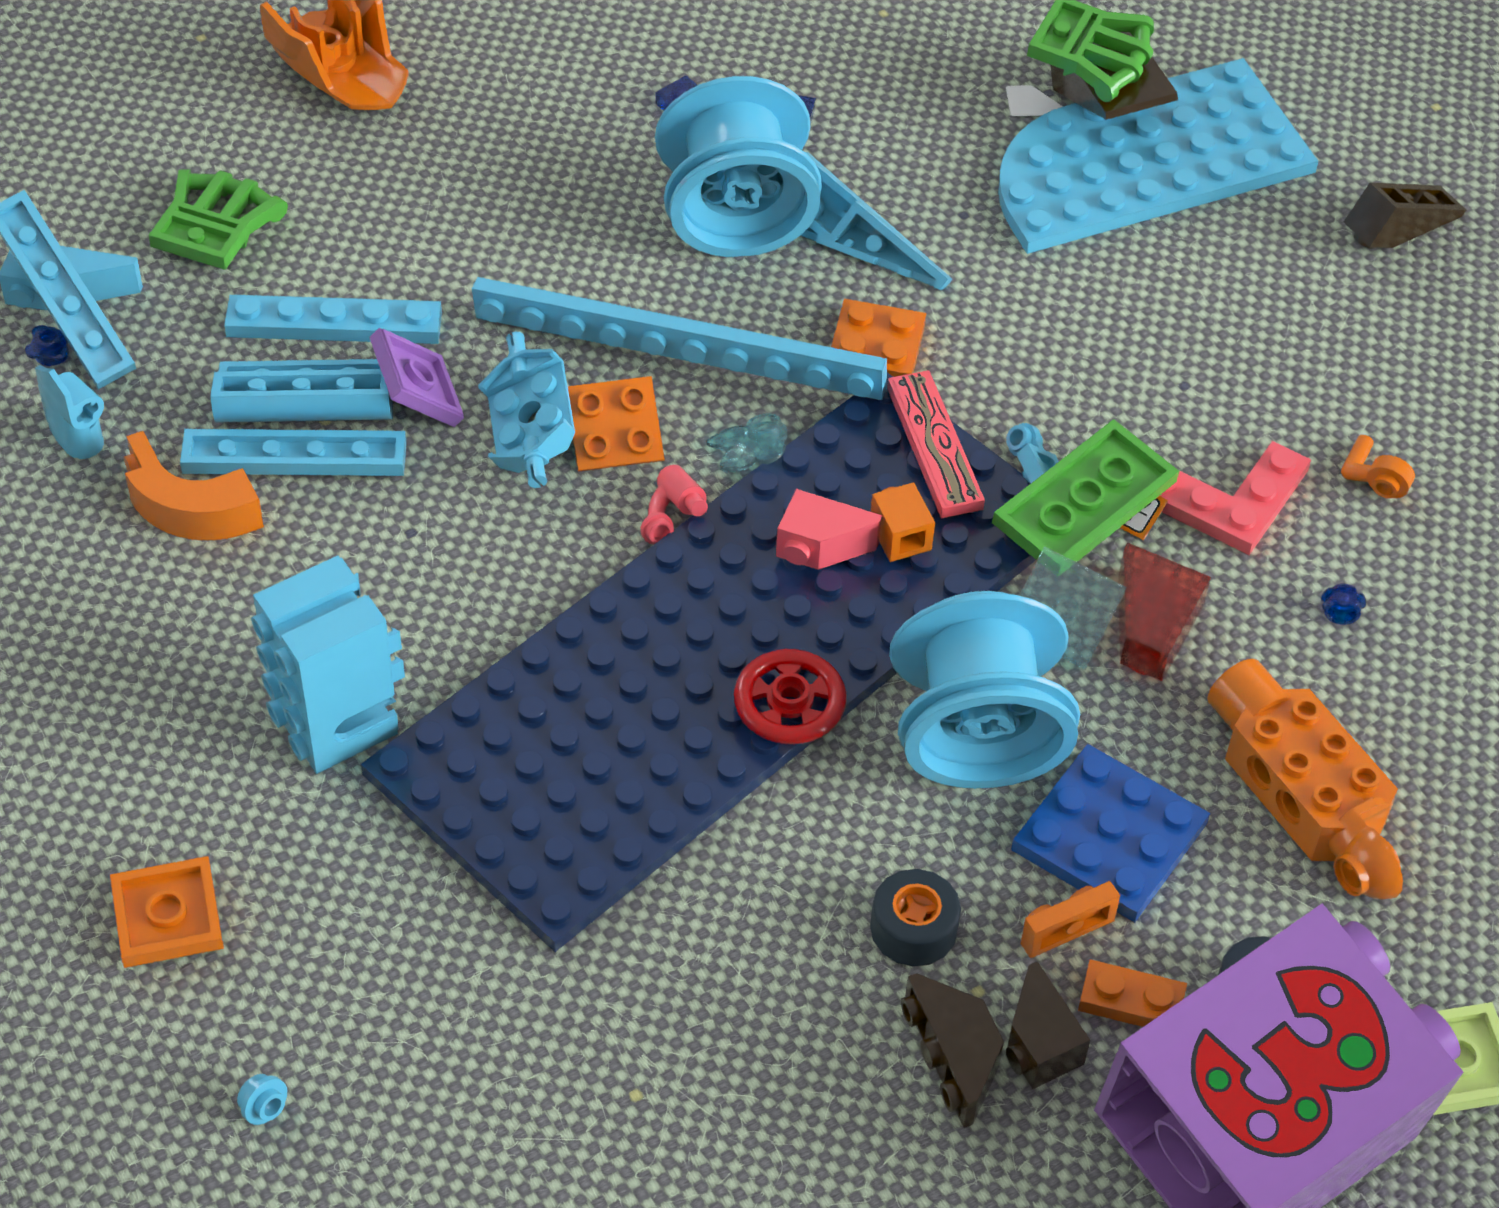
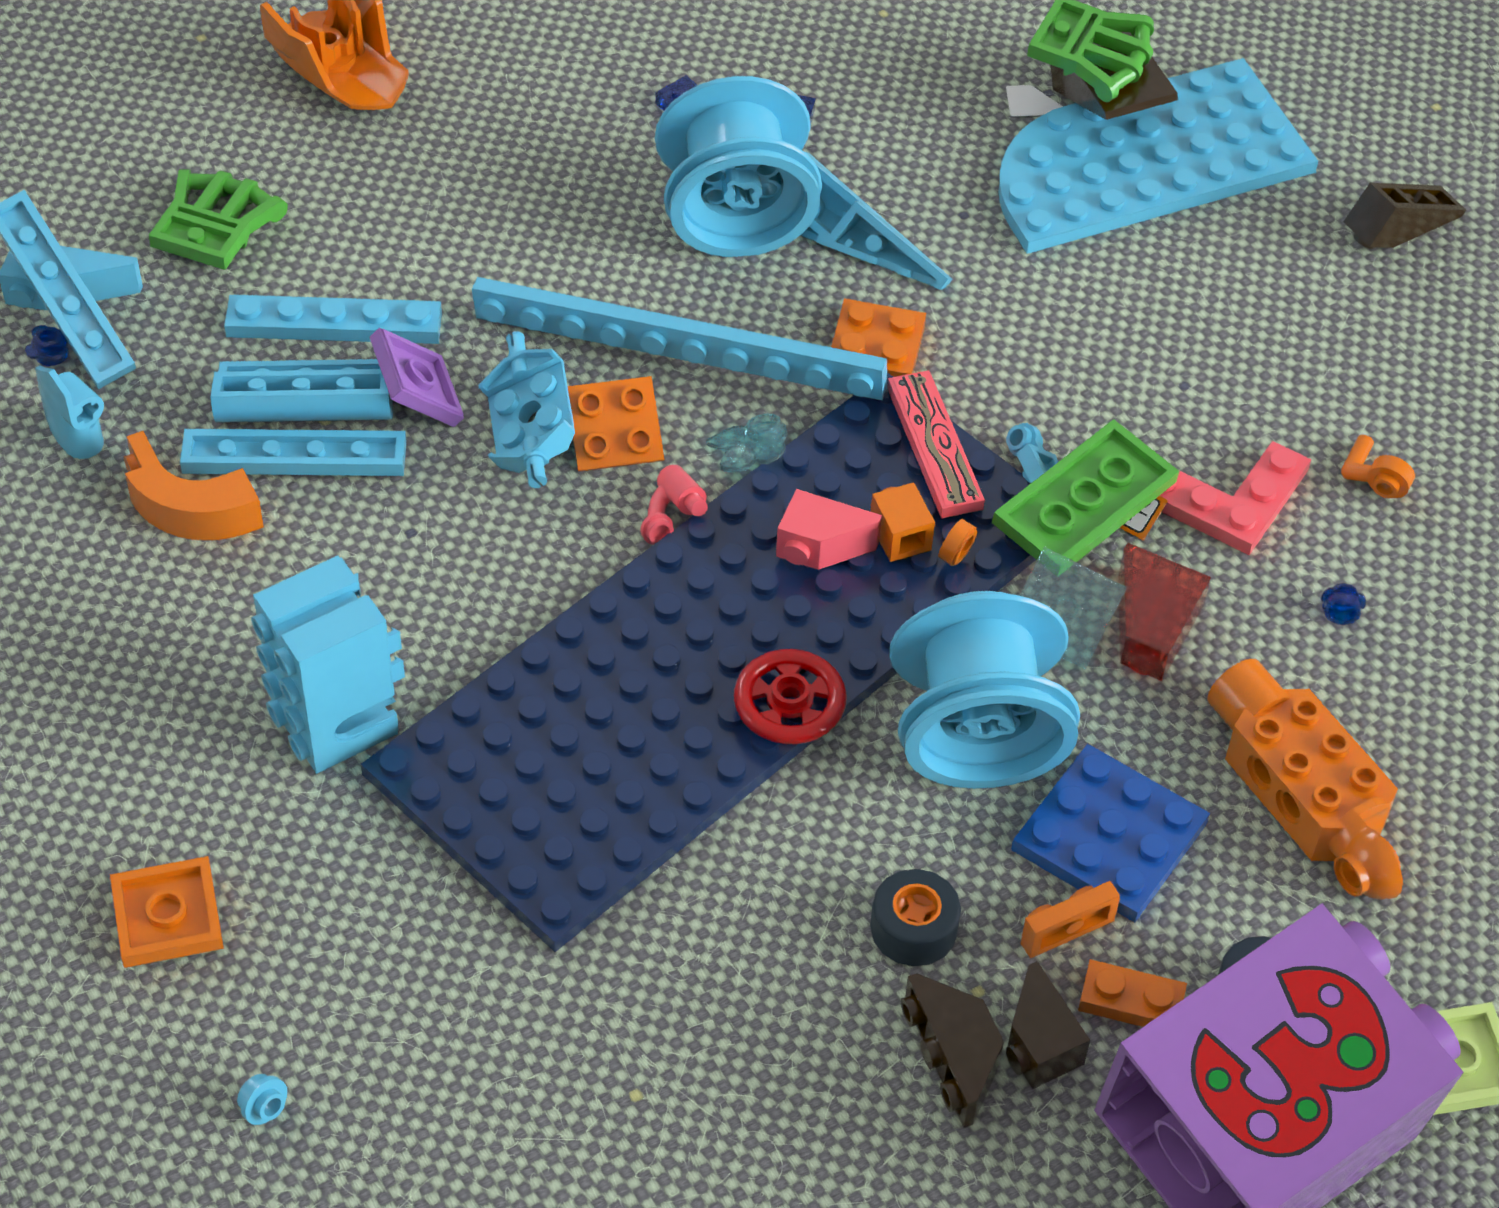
none -> orange tile [938,519,977,566]

